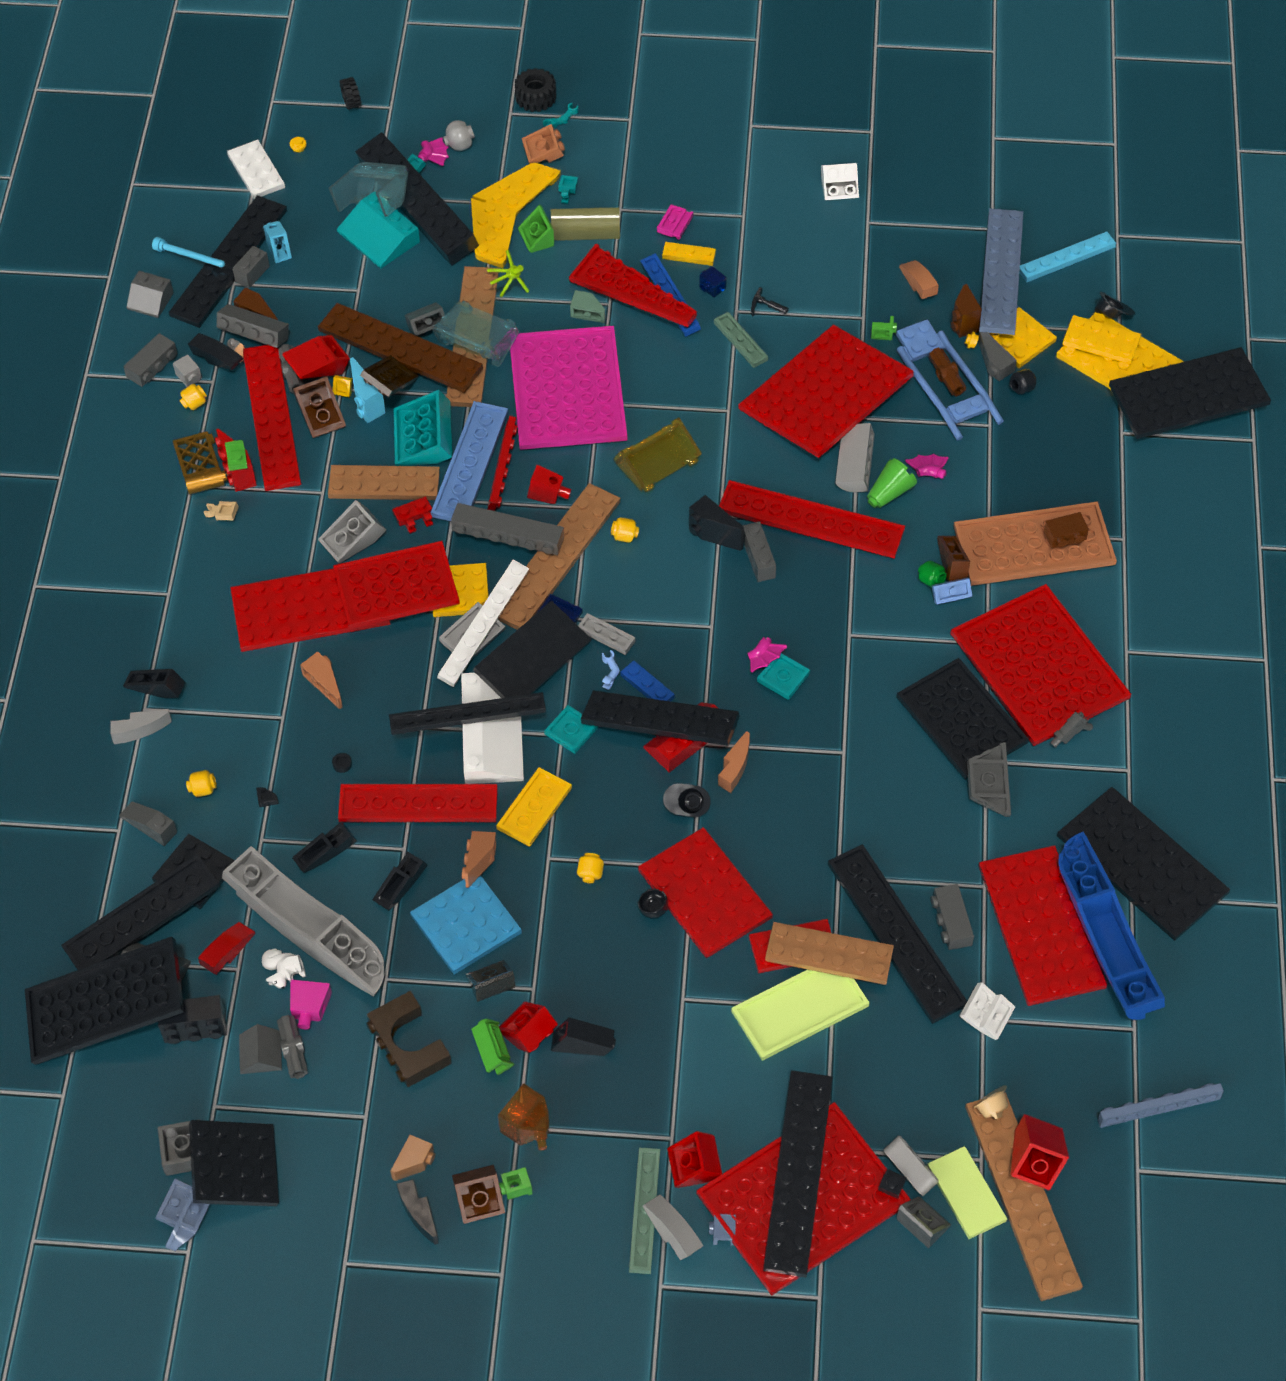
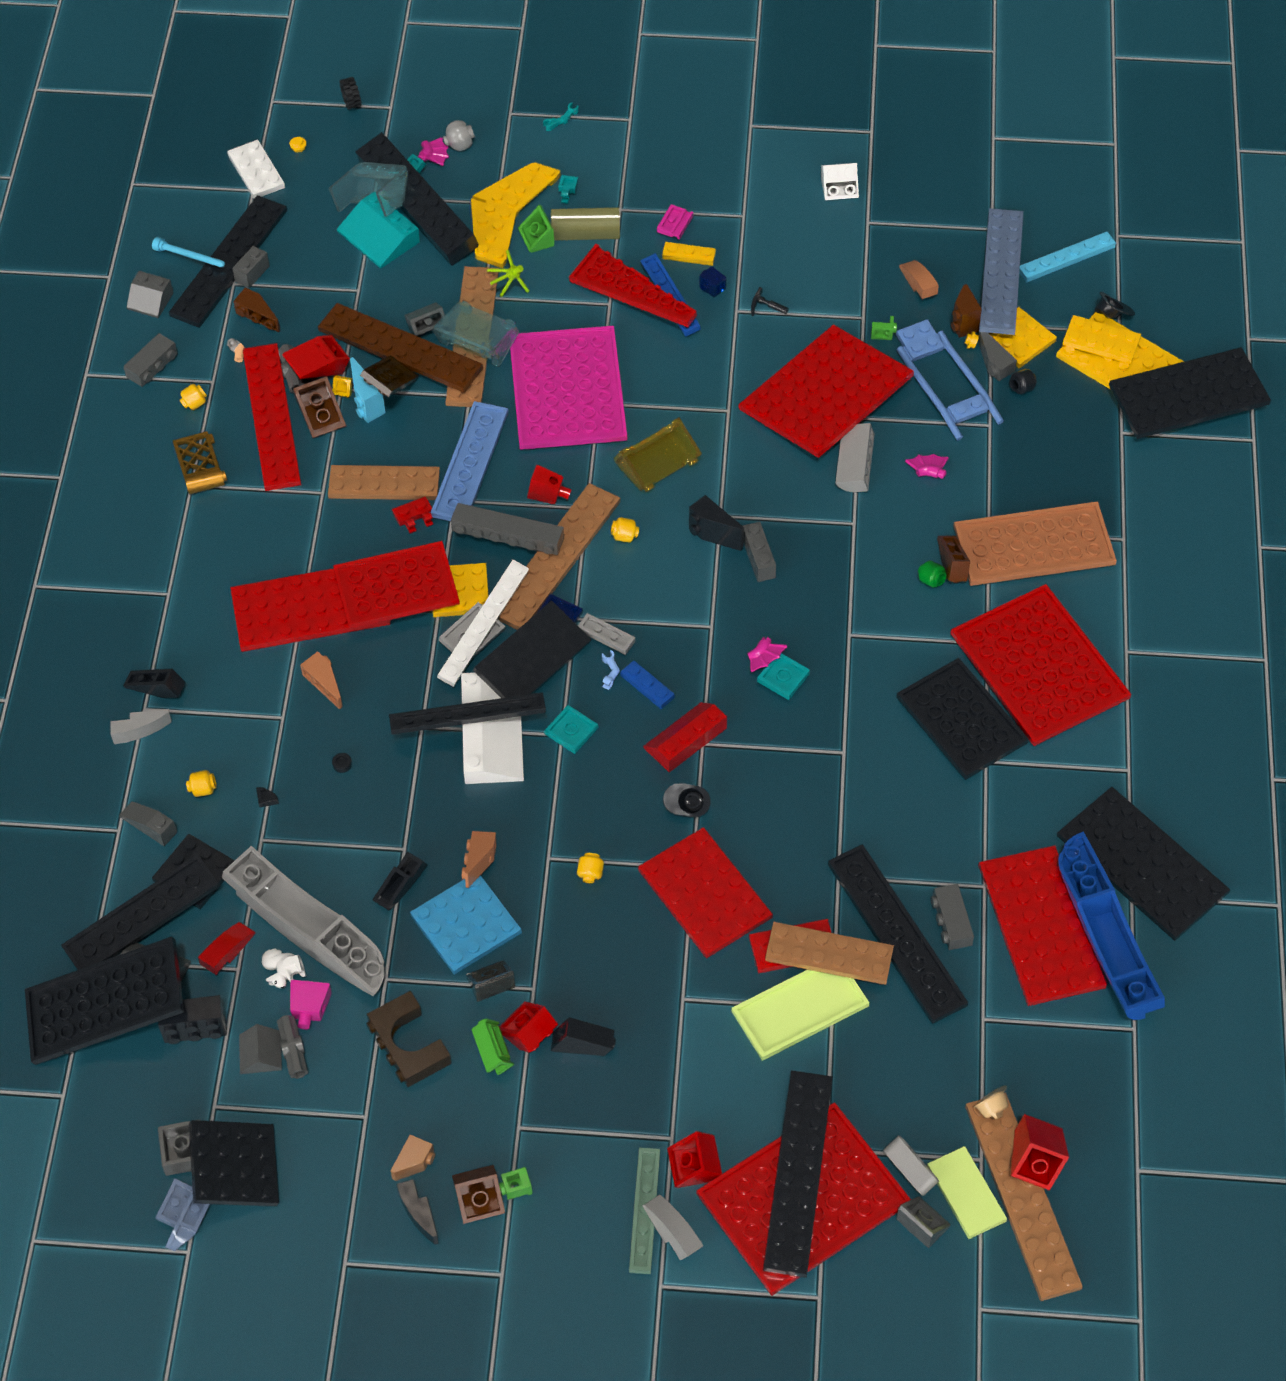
light grey brick [173,354,202,387] -> none
black slope [188,333,243,370] -> none
tan plate [204,501,239,520] -> none
red slope [214,429,257,492] -> none
dark grey brick [217,304,289,348] -> none
bright green bracket [225,440,248,471] -> none
medium azure torso [263,221,292,263] -> none
black slope [292,822,357,873] -> none
light grey slope [318,500,386,563] -> none
red plate [338,784,498,822] -> none
teal slope [394,390,452,466] -> none
red plate [487,416,518,511] -> none
yellow plate [496,767,572,847] -> none
clear orange piece [498,1083,550,1150] -> none
black tyre [514,68,556,112] -> none
nougat plate [522,124,565,163] -> none
sand green slope [570,290,605,323] -> none
black plate [581,690,740,746] -> none
black hair [638,889,668,918] -> none
sand blue brick [709,1214,736,1246] -> none
sand green tile [714,312,768,368] -> none
nougat slope [718,731,750,793] -> none
red plate [719,480,905,559] -> none
bright green cone [867,458,917,508] -> none
black plate [878,1169,907,1199] -> none
reddish brown piece [929,347,966,396] -> none
medium blue plate [932,577,972,604] -> none
white slope [960,982,1015,1040] -> none
dark grey wing [967,742,1011,817] -> none
reddish brown brick [1044,512,1089,549] -> none
dark grey piece [1050,711,1093,748] -> none
sand blue plate [1098,1083,1224,1128] -> none

